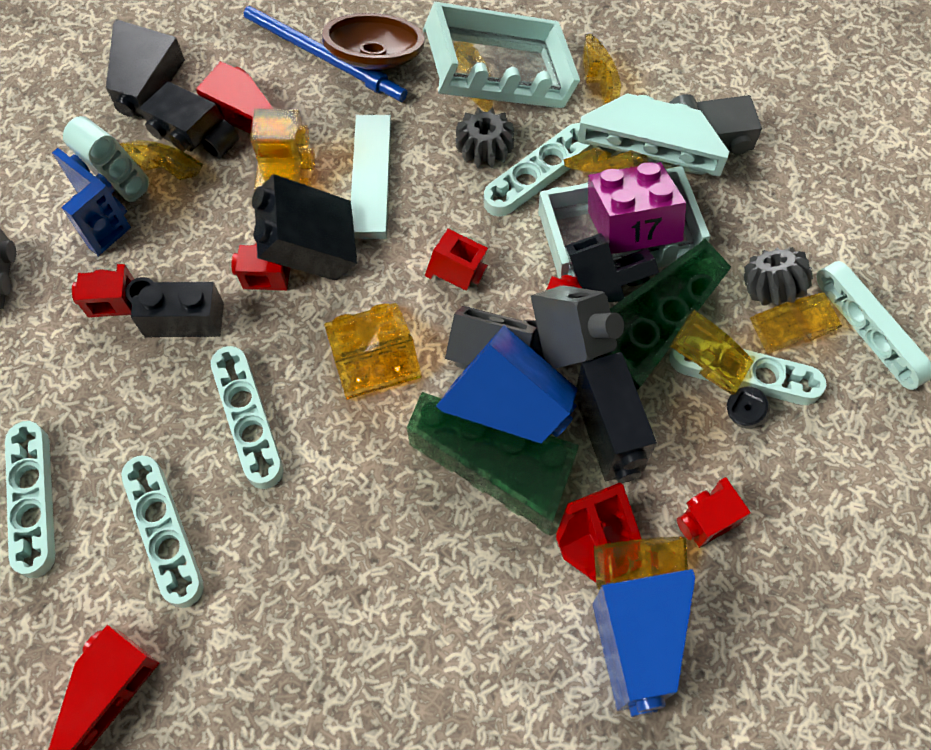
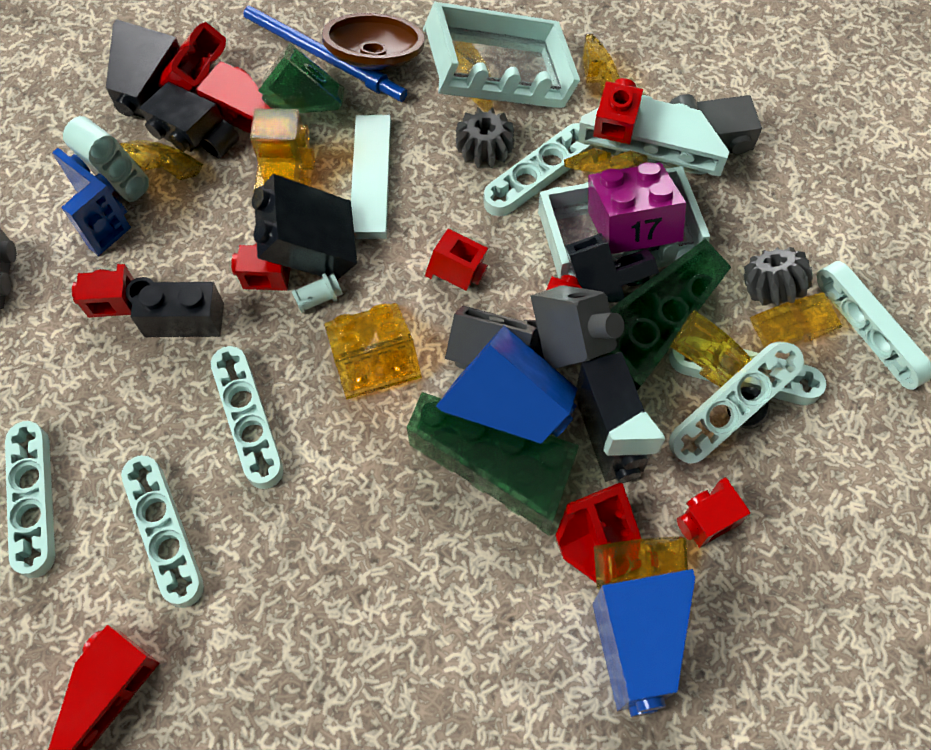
none -> red brick [159,22,226,92]
none -> clear green slope [258,43,345,114]
none -> light aqua pin [292,273,343,313]
none -> red brick [593,78,644,144]
none -> light aqua slope [603,412,665,456]
none -> light aqua beam [669,342,804,464]

